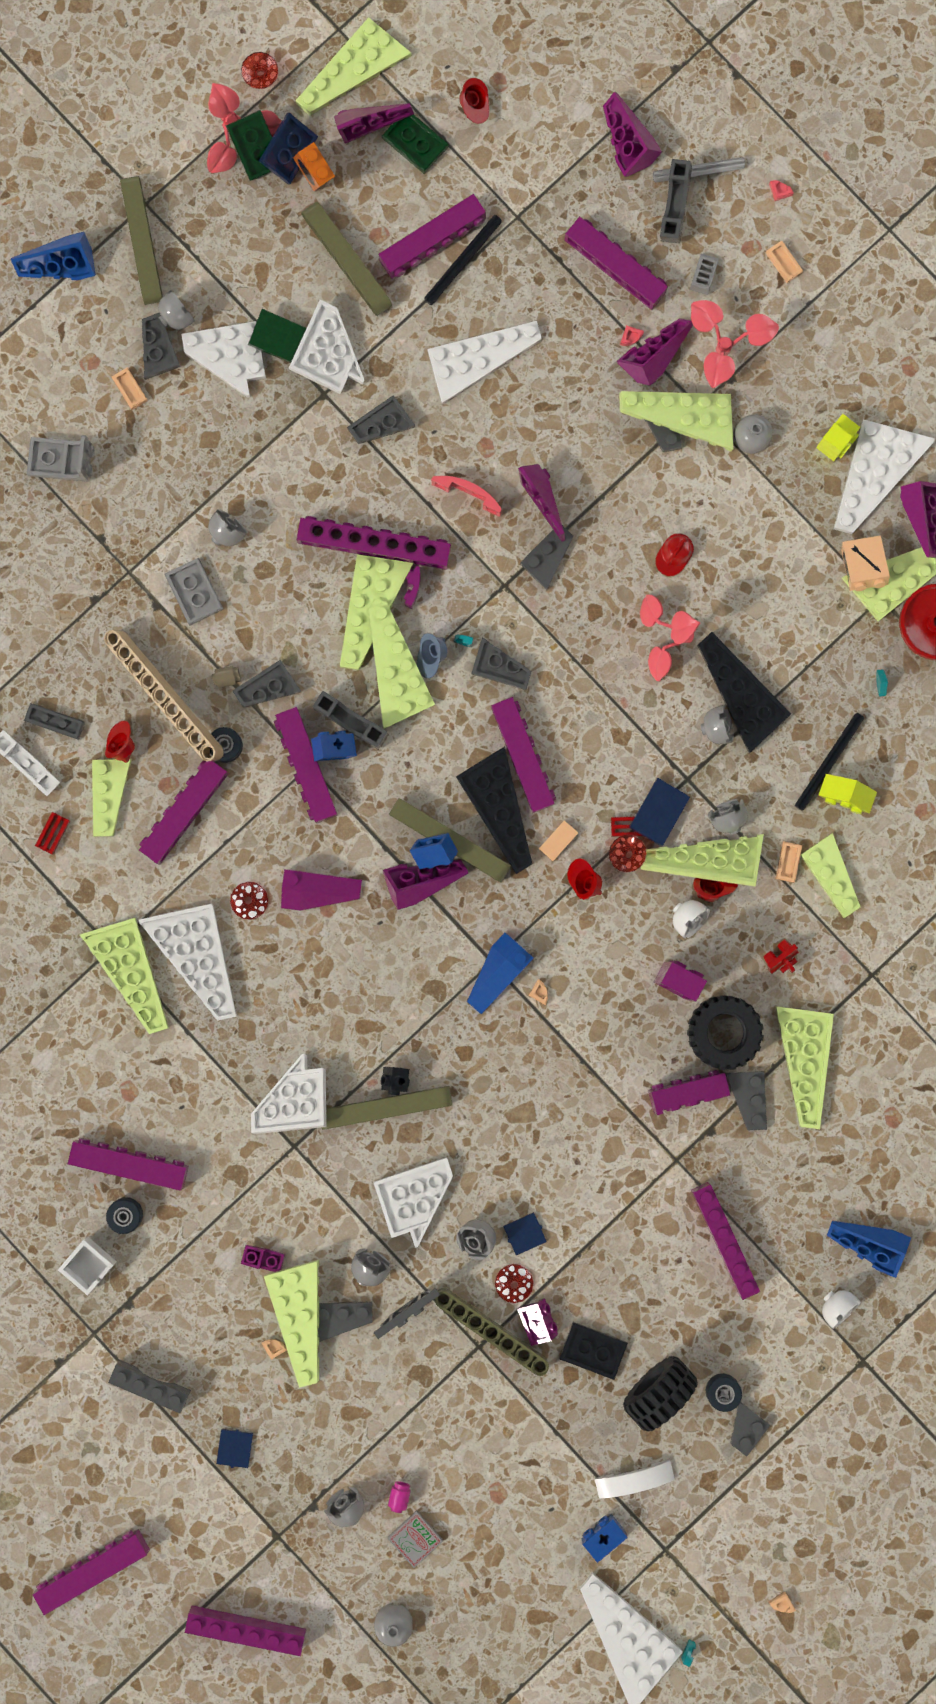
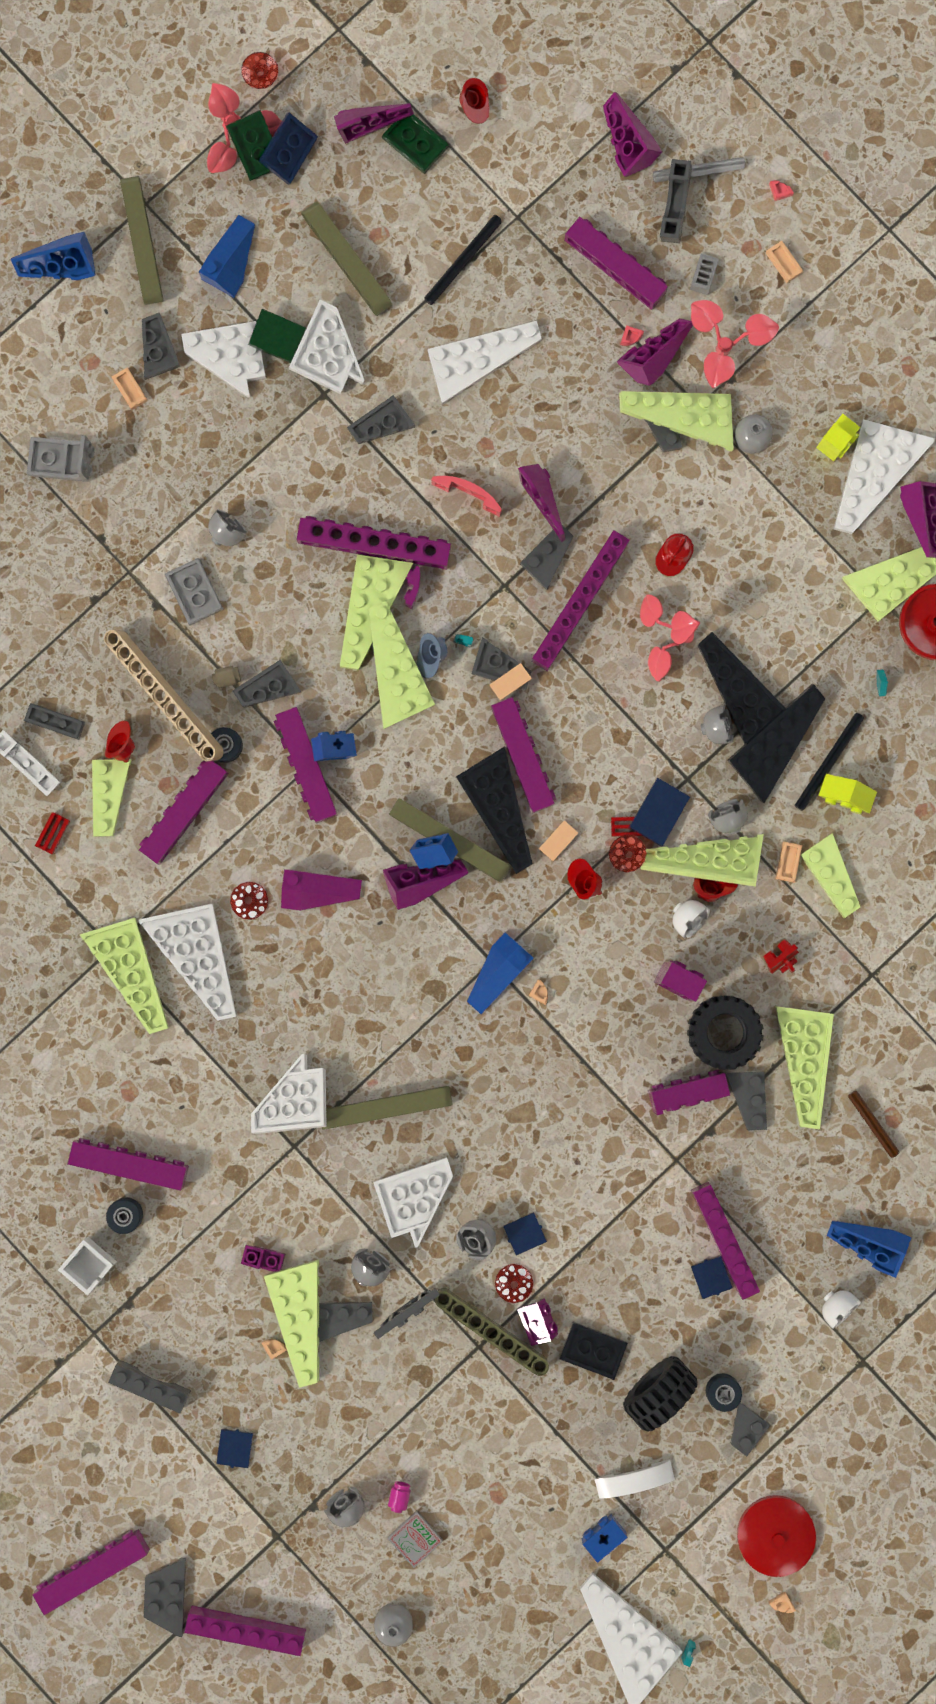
light grey cylinder [158,290,195,330] -> none
orange brick [293,142,335,191] -> none
yellowish green wing [295,17,411,116] -> none
dark grey arch [312,691,388,750] -> none
magenta brick [378,193,486,279] -> none
black brick [381,1067,410,1096] -> none
light nougat brick [841,535,890,591] -> none
none -> dark grey wing [144,1558,186,1637]
none -> blue wedge [199,215,255,298]
none -> light nougat tile [489,663,532,701]
none -> magenta brick [531,530,630,672]
none -> dark blue piece [691,1256,732,1299]
none -> black wing [727,684,825,803]
none -> red dish [737,1495,816,1577]
none -> reddish brown axle [848,1091,900,1158]

